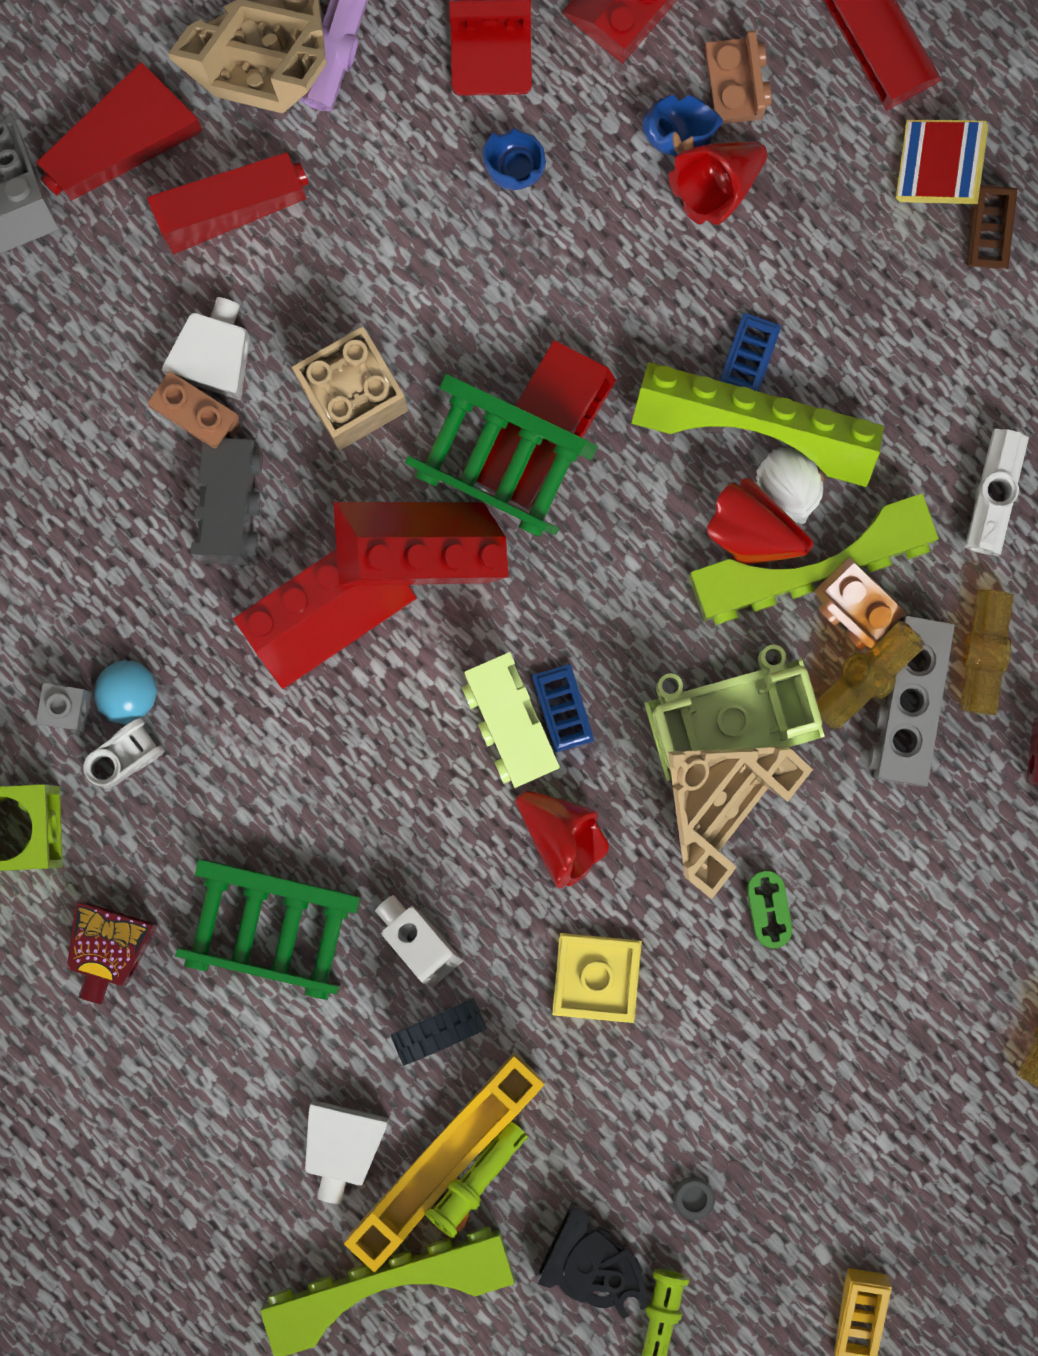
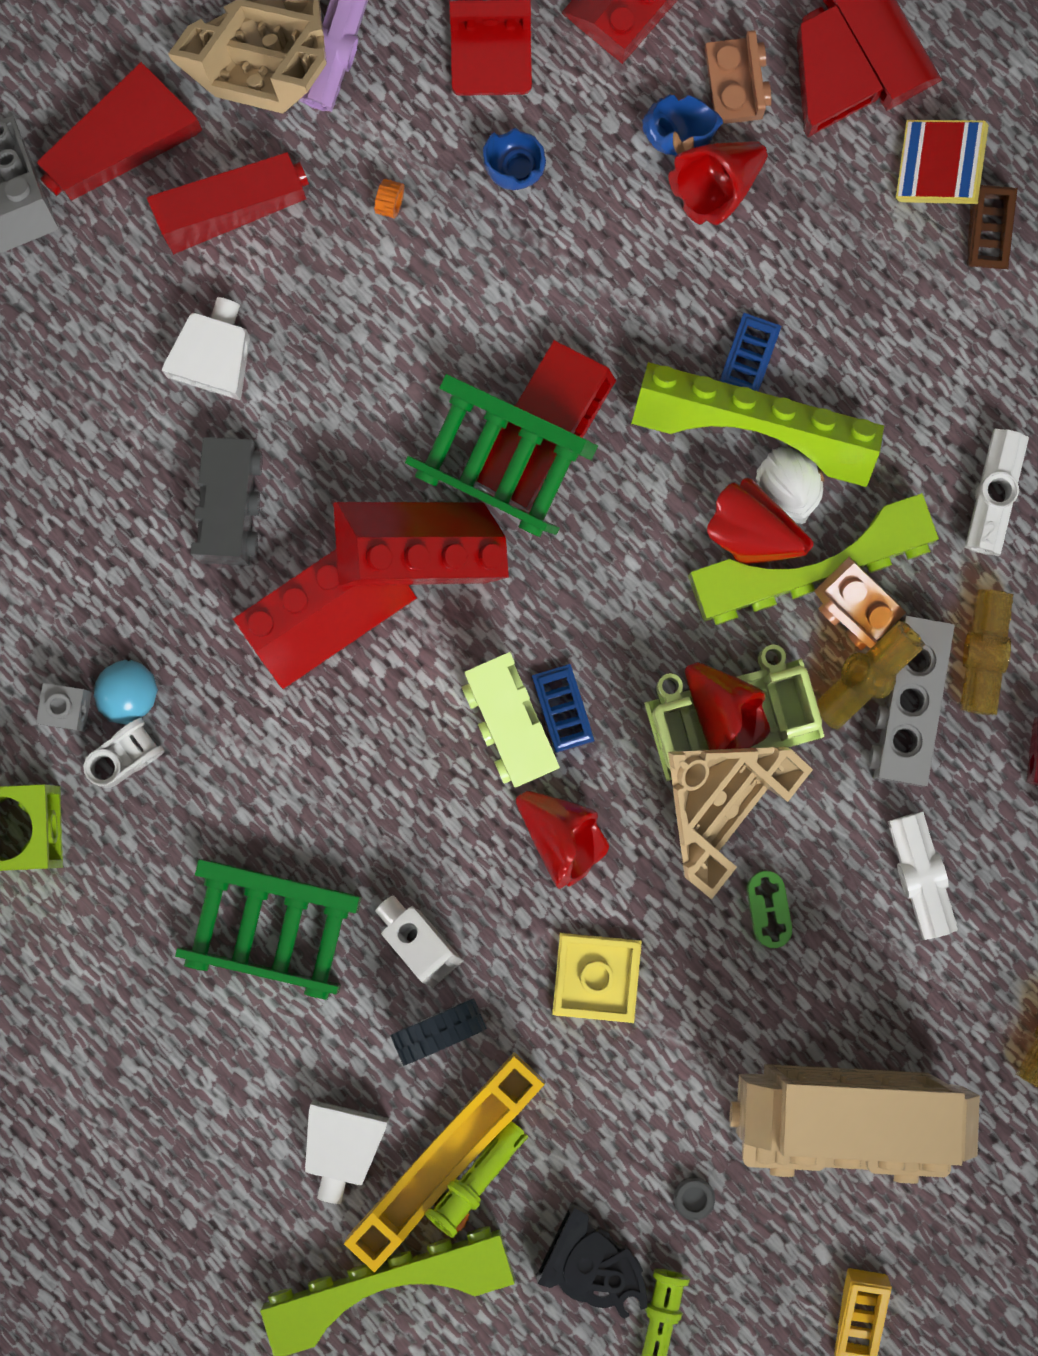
torso [67,902,158,1004] -> none
nougat bracket [148,371,240,448] -> none
tan brick [292,326,408,451] -> none
none -> orange axle [374,179,404,218]
none -> red hat [685,662,770,750]
none -> tan piece [729,1064,980,1184]
none -> red slope [796,5,883,137]
none -> white piece [888,812,958,940]

